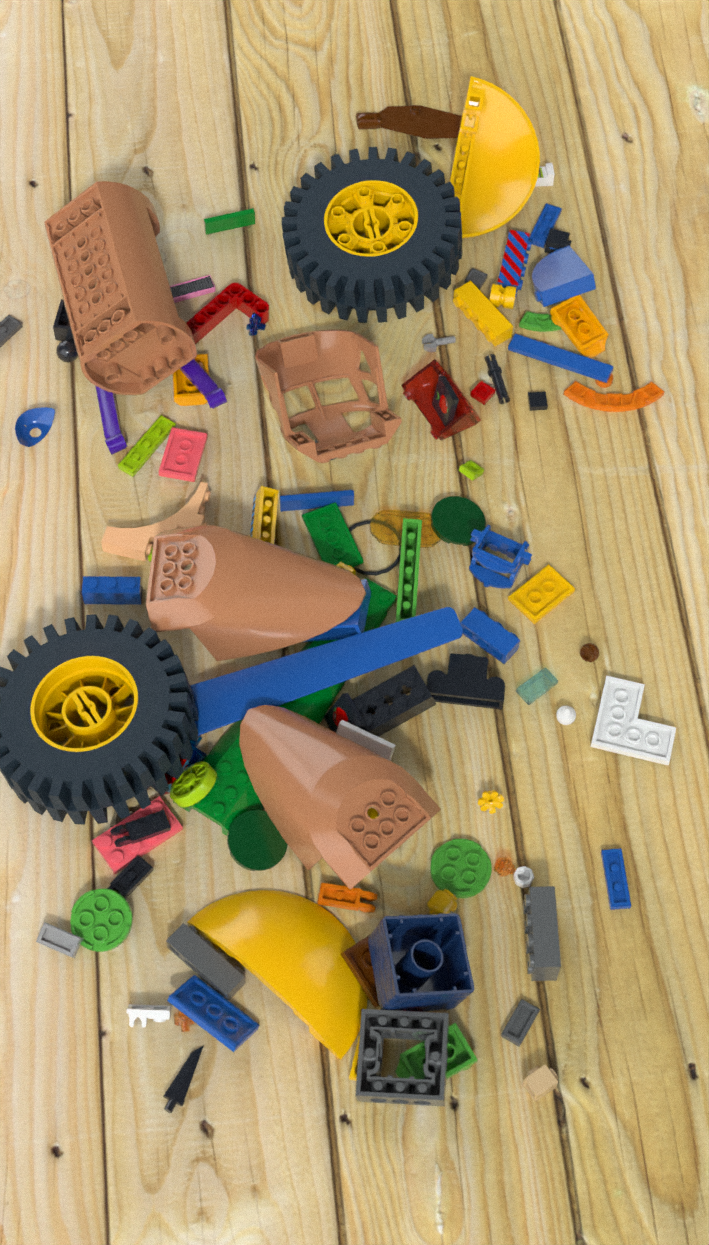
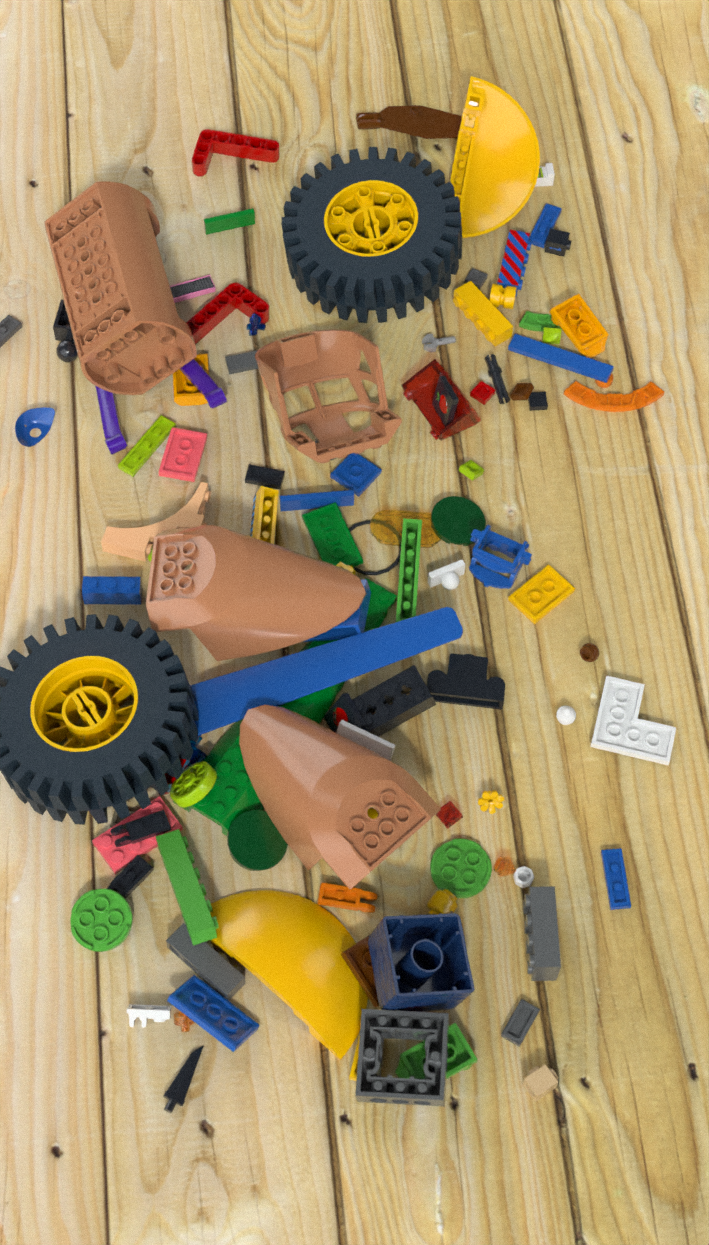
light grey tile [36,922,83,958] -> none
blue brick [460,607,520,664] -> none
clear light blue tile [516,667,558,705] -> none
brick [532,245,596,307] -> none
none -> bright green brick [156,829,219,946]
none -> red beam [192,129,280,177]
none -> dark grey tile [225,350,258,375]
none -> black tile [245,464,285,490]
none -> blue tile [330,453,382,497]
none -> white tile [428,560,465,590]
none -> clear red tile [436,801,463,829]
none -> reddish brown tile [510,383,534,401]
none -> lime tile [542,327,561,344]

